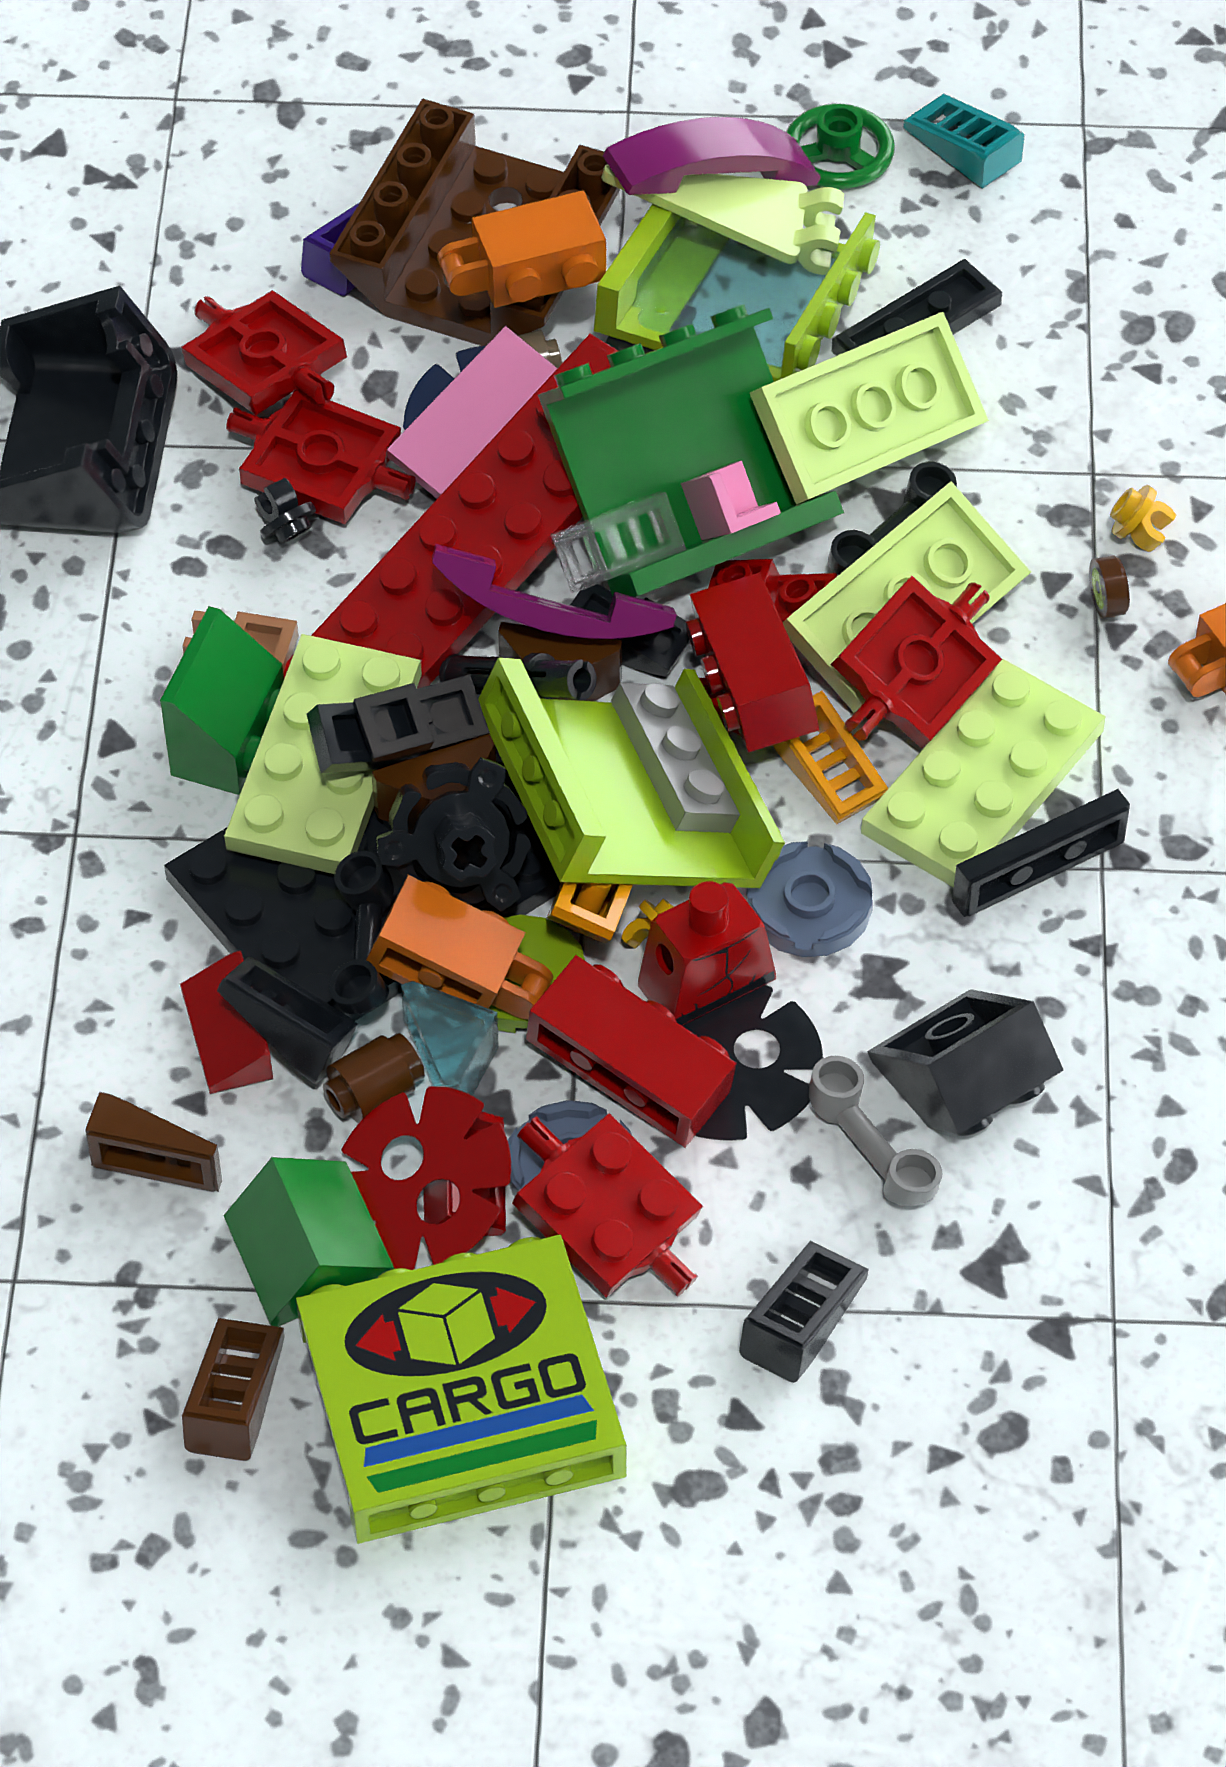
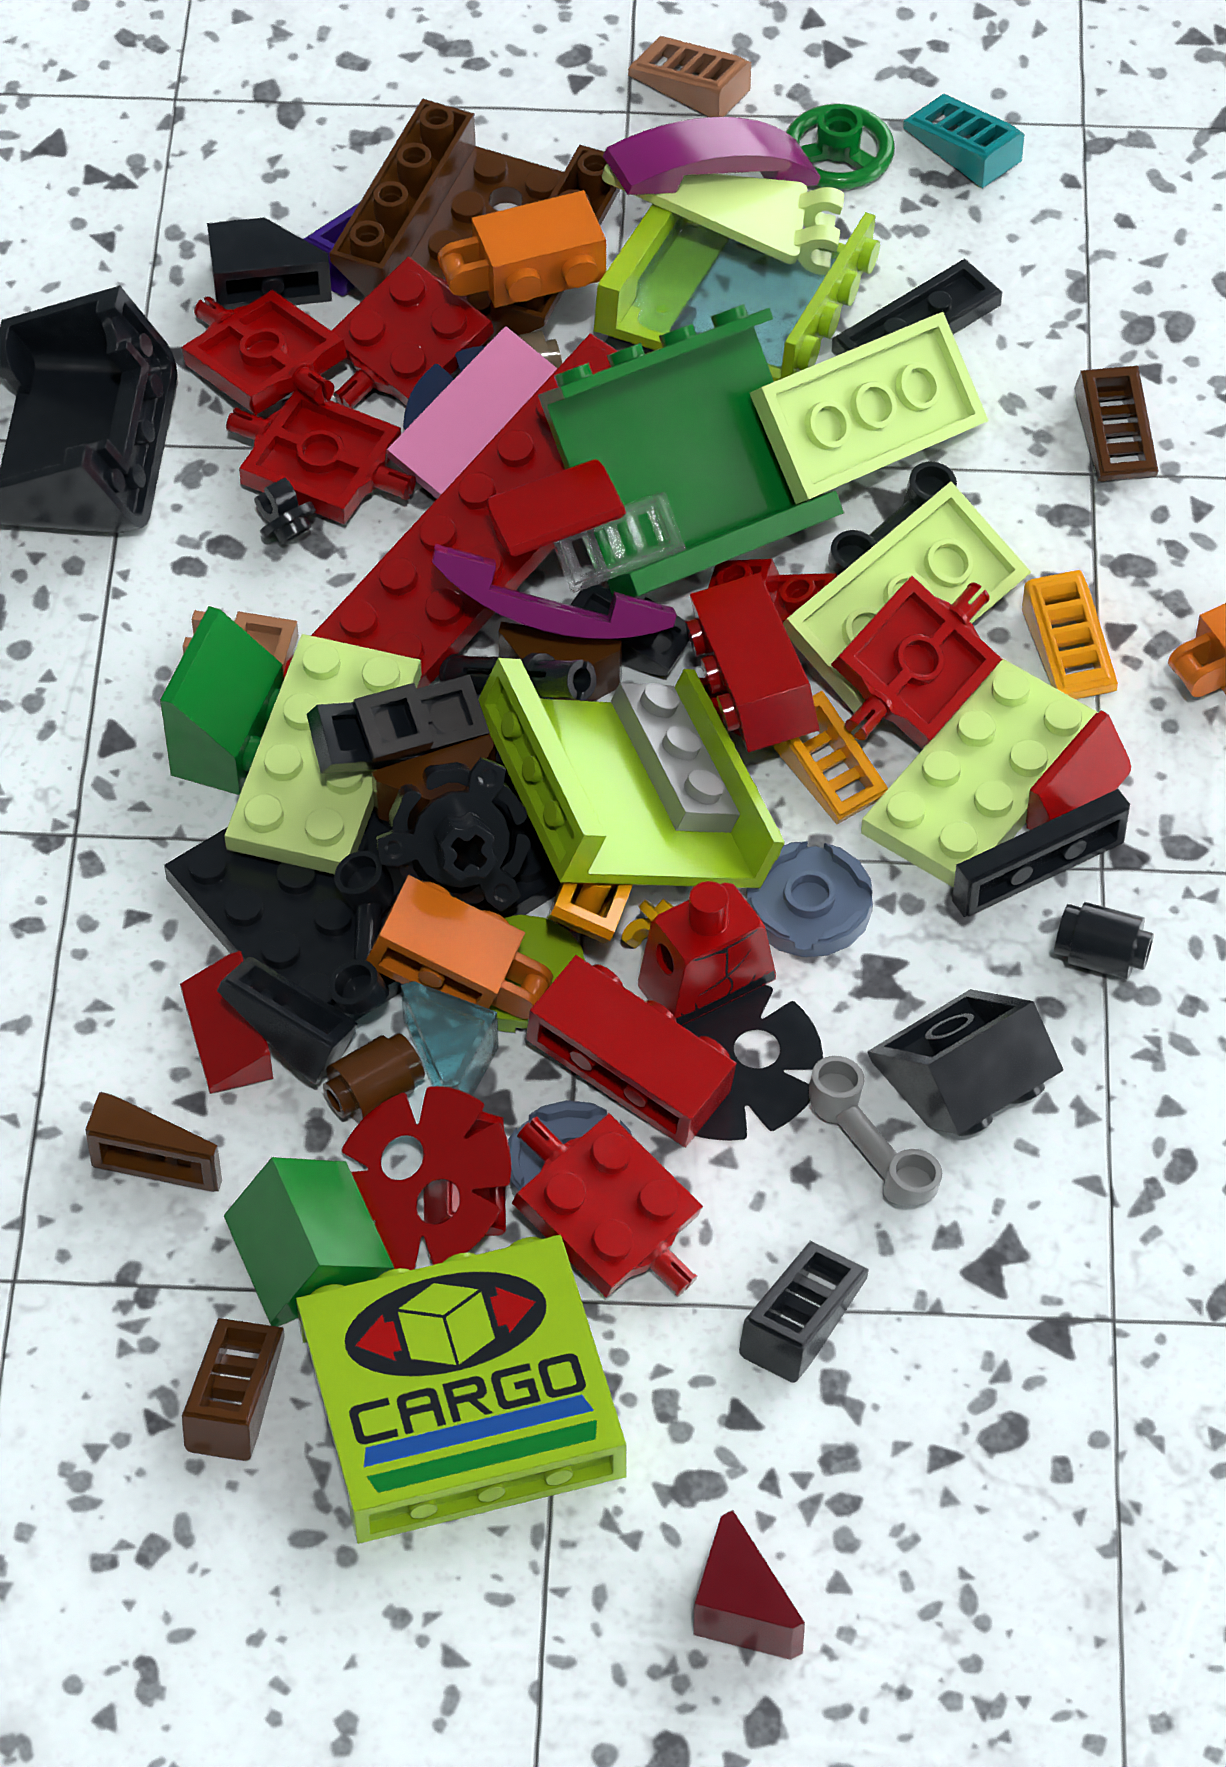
bright pink panel [681,461,781,540] -> none
reddish brown tile [1089,555,1130,619] -> none
yellow plate [1110,485,1176,552] -> none
none -> black slope [207,217,332,310]
none -> red plate [331,256,494,409]
none -> red slope [486,459,626,557]
none -> nougat slope [628,35,751,117]
none -> dark red slope [694,1510,805,1660]
none -> light orange slope [1022,570,1118,699]
none -> red slope [1026,710,1132,830]
none -> black brick [1054,902,1154,979]
none -> reddish brown slope [1074,366,1159,481]

